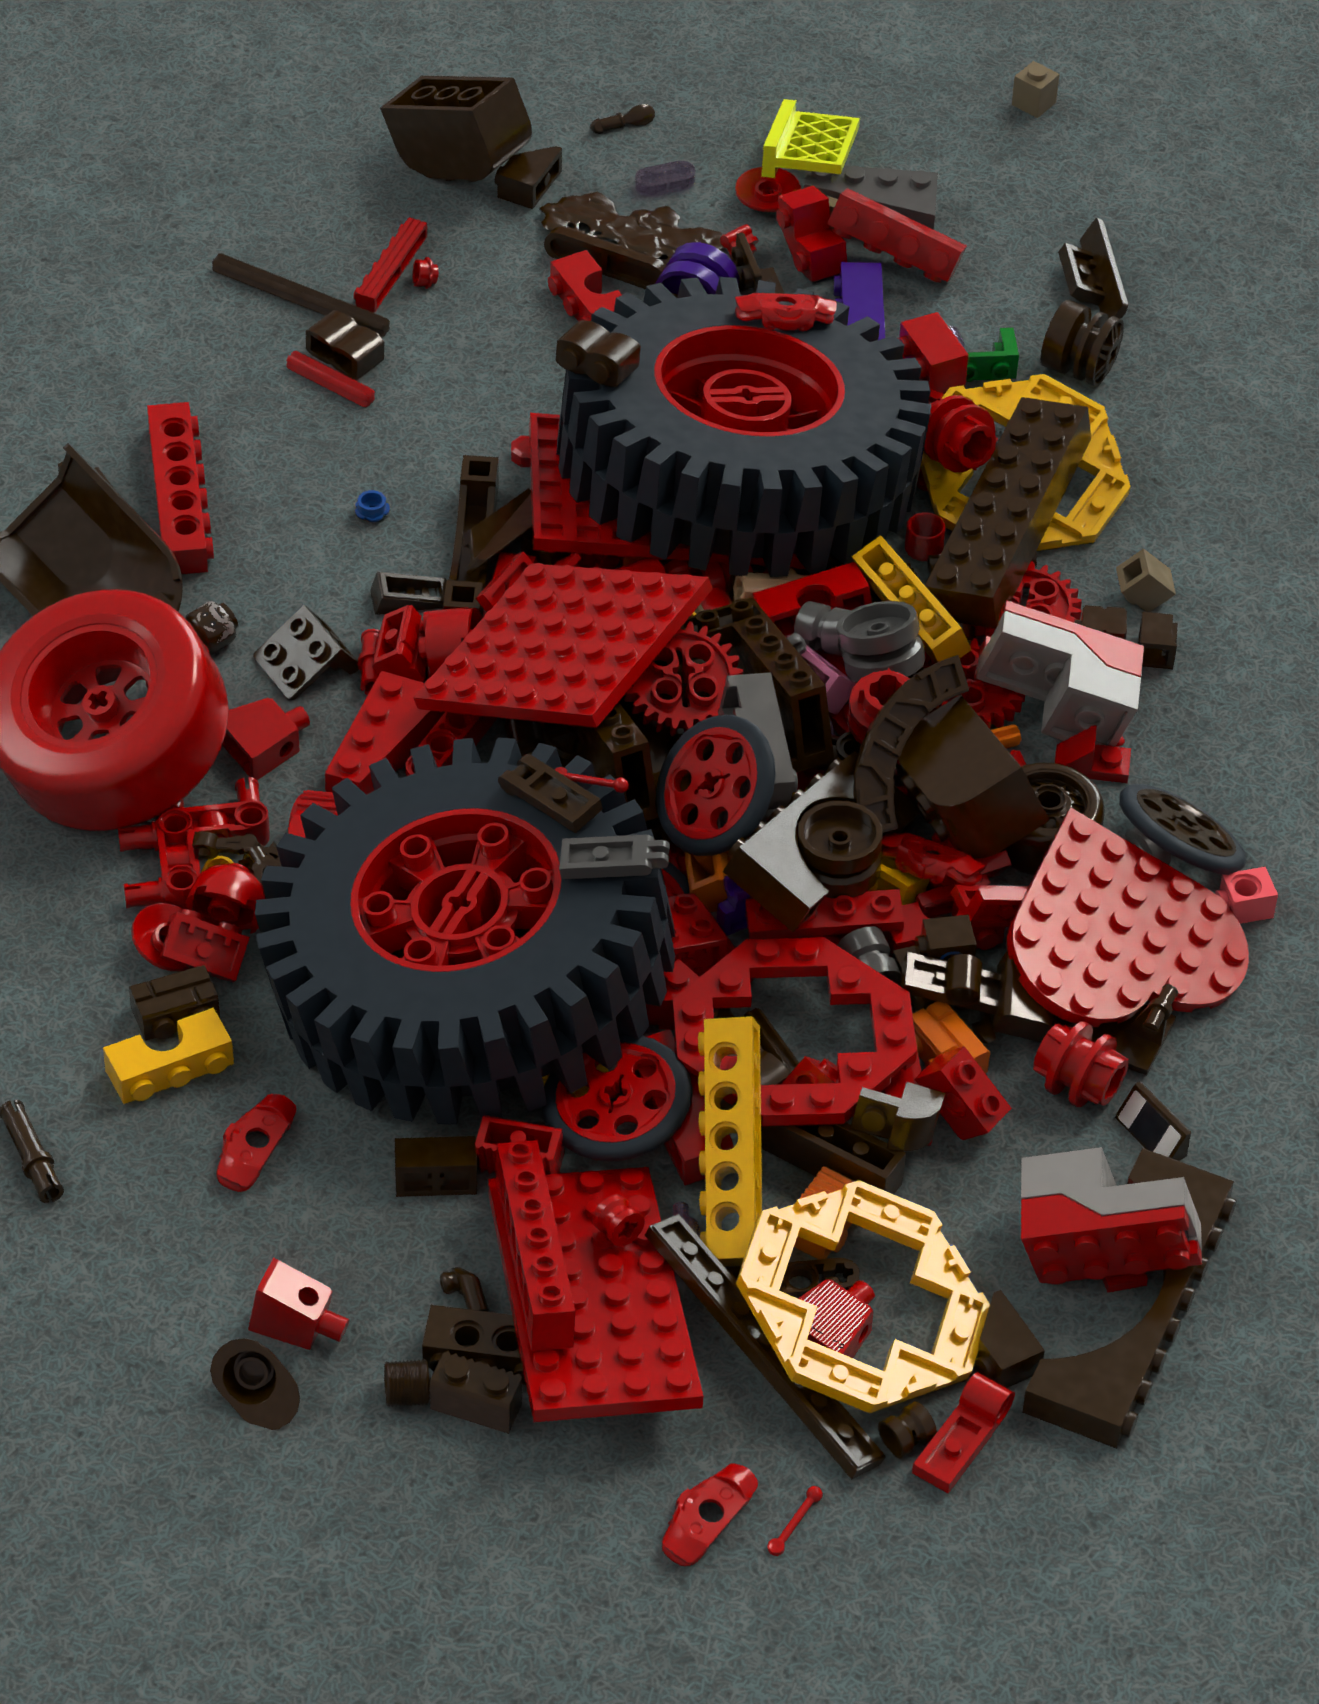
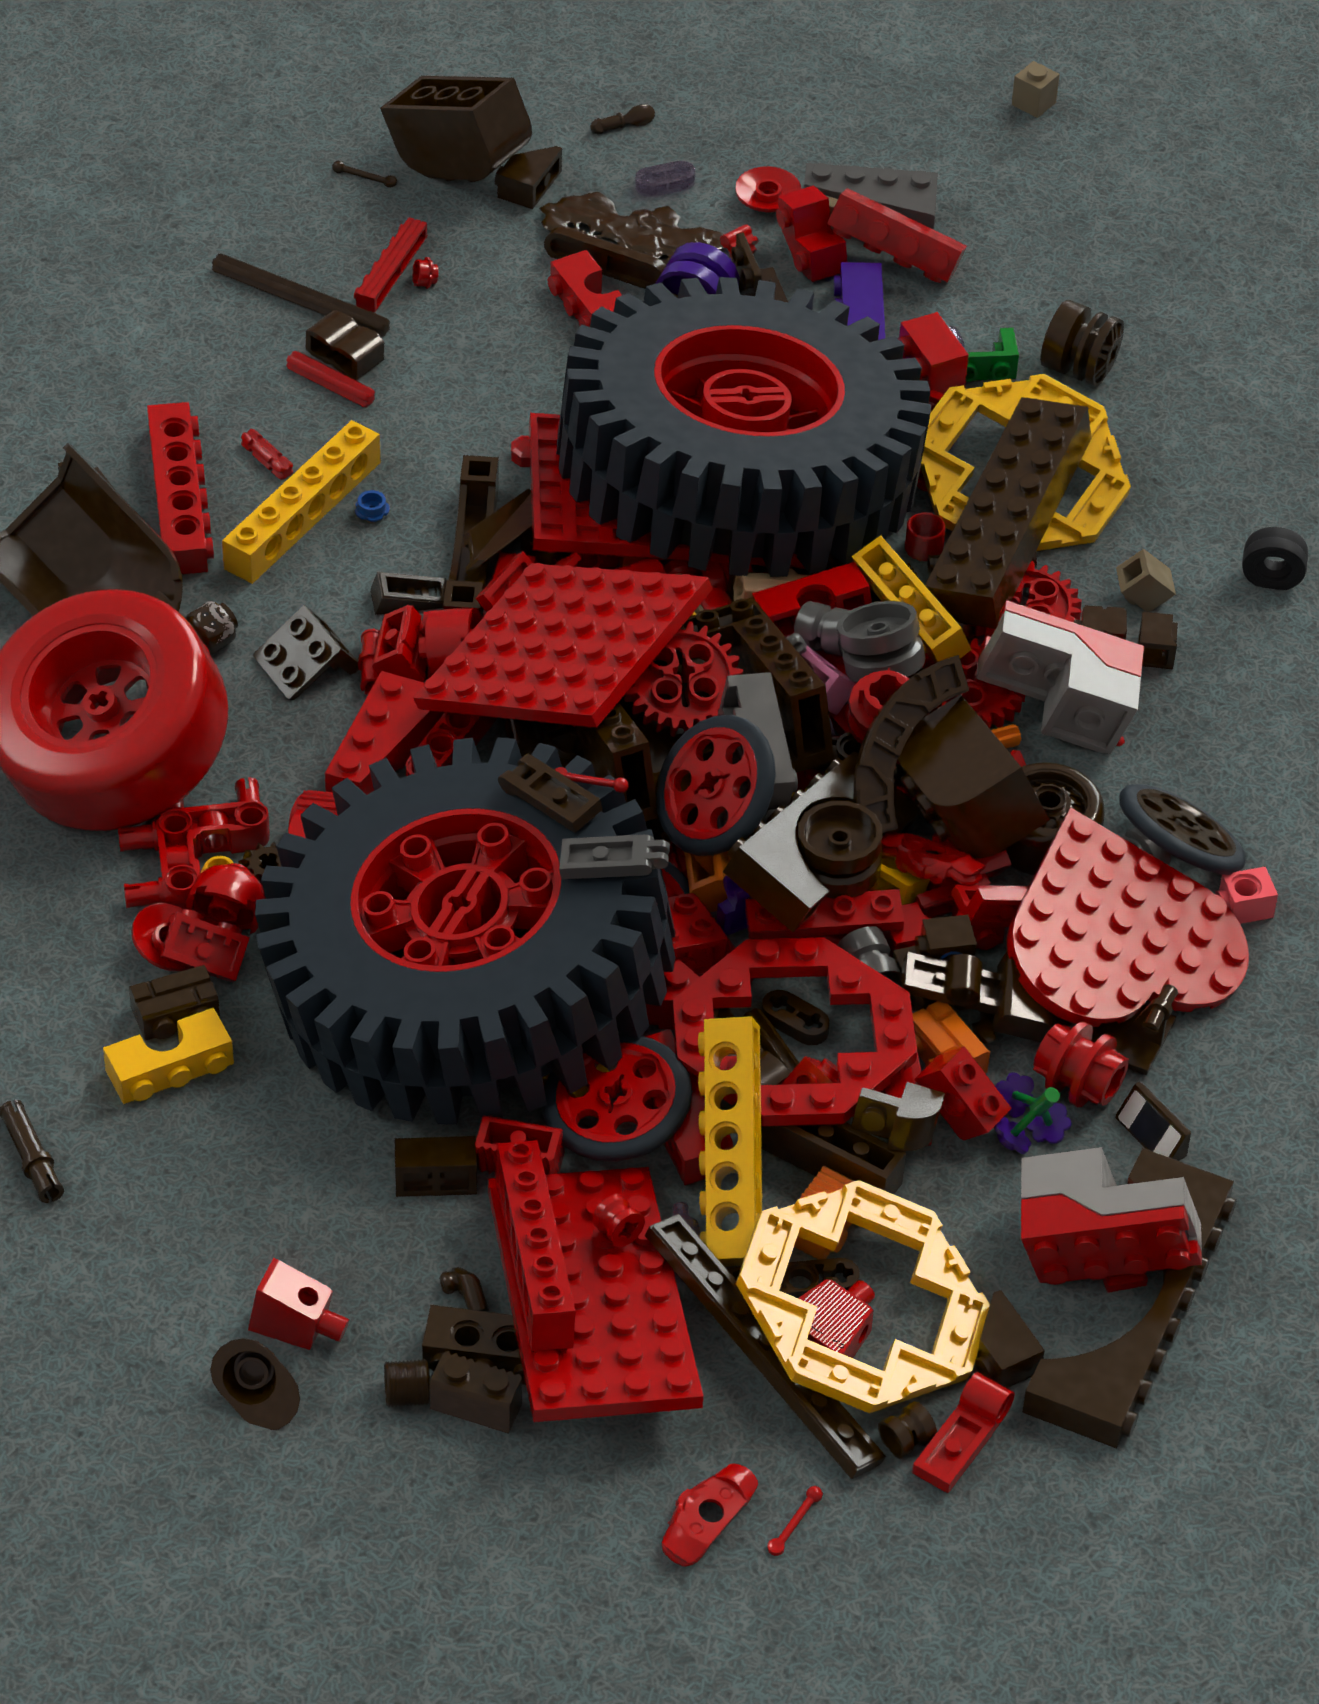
dark brown piece [192,831,281,885] -> none
red piece [216,1094,297,1192] -> none
red torso [222,698,310,780] -> none
dark brown brick [556,320,641,387] -> none
red piece [735,293,837,331] -> none
neon yellow fence [762,99,860,178] -> none
red piece [924,395,998,473] -> none
red slope [1055,725,1131,783] -> none
dark brown bracket [1058,218,1128,319] -> none
none -> yellow brick [222,420,381,584]
none -> red axle [241,429,293,480]
none -> dark brown hinge [332,160,397,187]
none -> dark brown beam [762,990,830,1045]
none -> dark purple plant [994,1072,1072,1154]
none -> black tyre [1242,527,1309,590]

